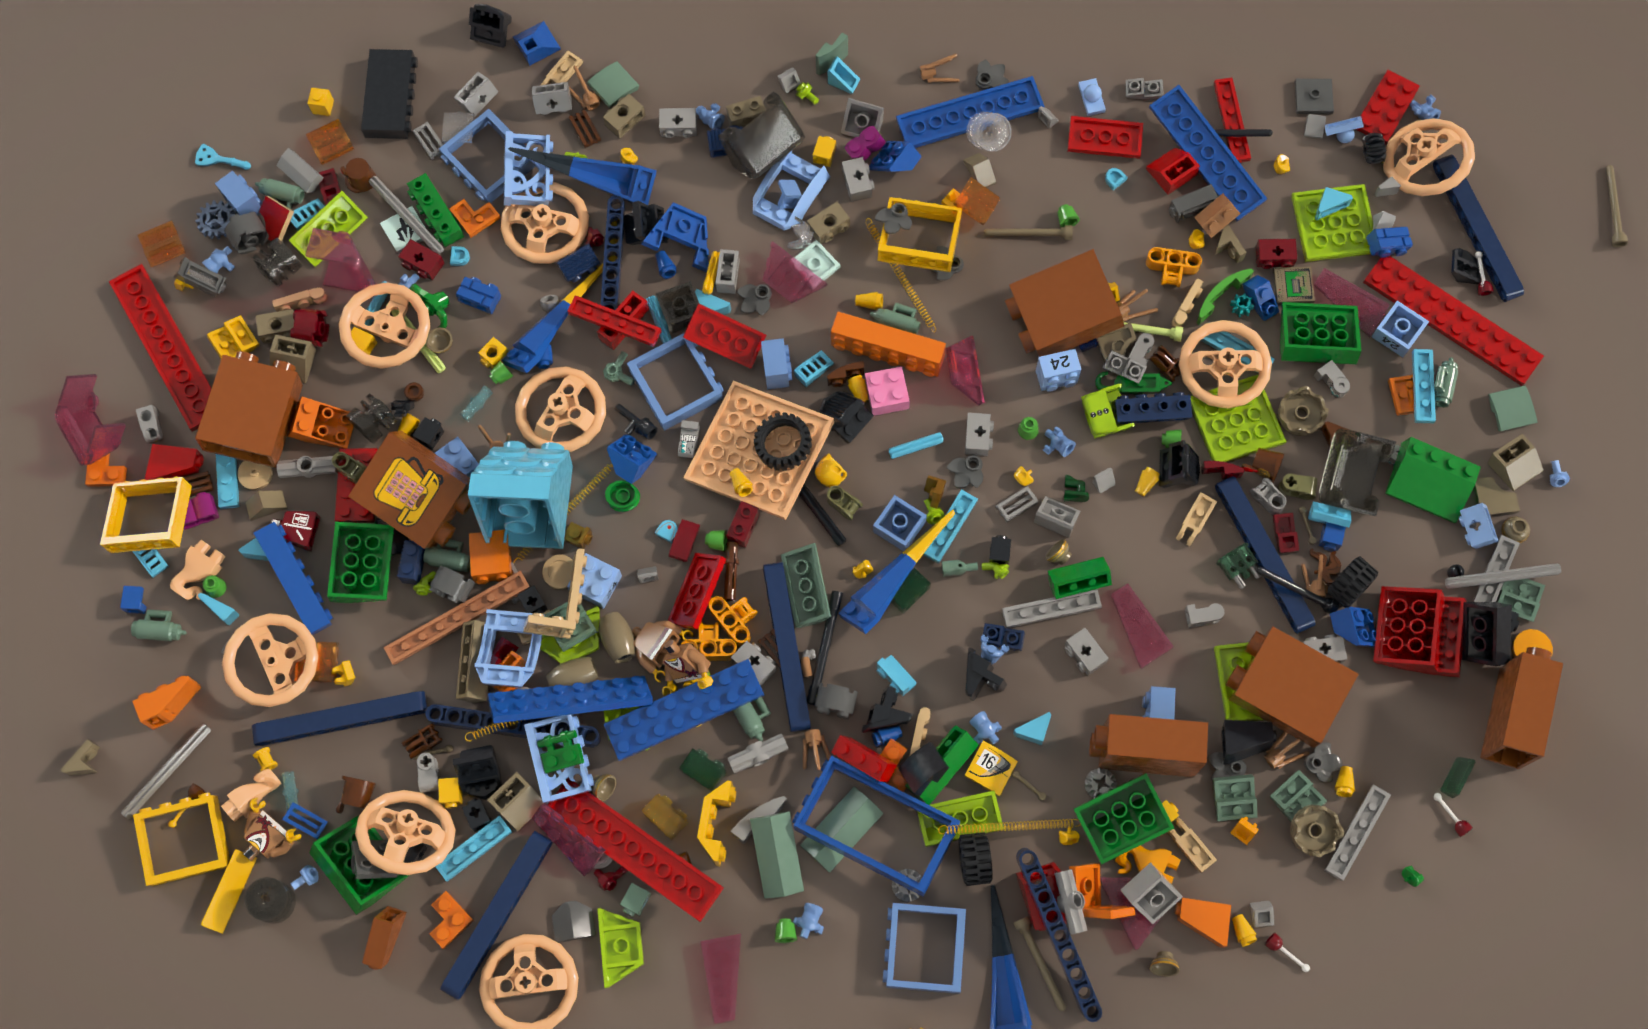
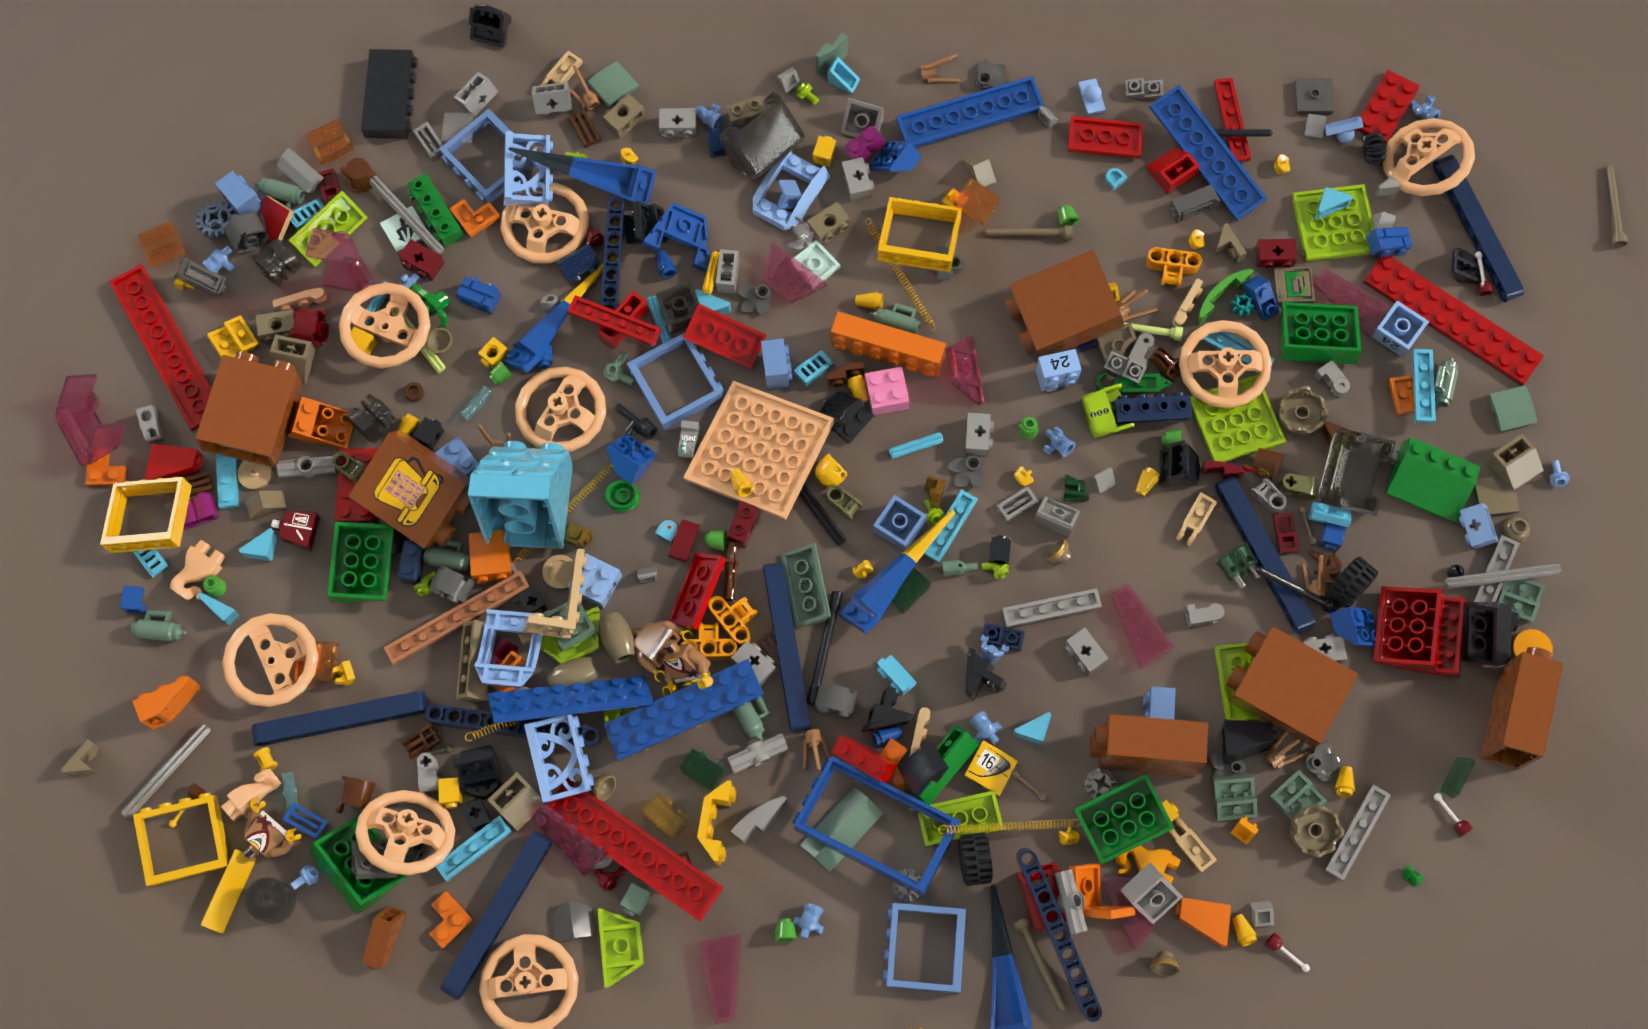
medium azure piece [195,144,251,170] -> none
blue brick [254,522,333,636] -> none
yellow brick [307,88,334,116] -> none
black plate [391,400,414,417] -> none
medium azure tile [450,246,470,266] -> none
blue slope [513,21,561,66] -> none
green plate [537,730,584,774] -> none
sand green slope [750,811,804,899] -> none
black tyre [754,412,812,471] -> none
medium nougat arm [800,649,816,677] -> none
dark grey plate [875,203,912,234] -> none
clear wheel [966,111,1012,151] -> none
green brick [1048,557,1112,599] -> none
medium nougat brick [1194,193,1240,238] -> none

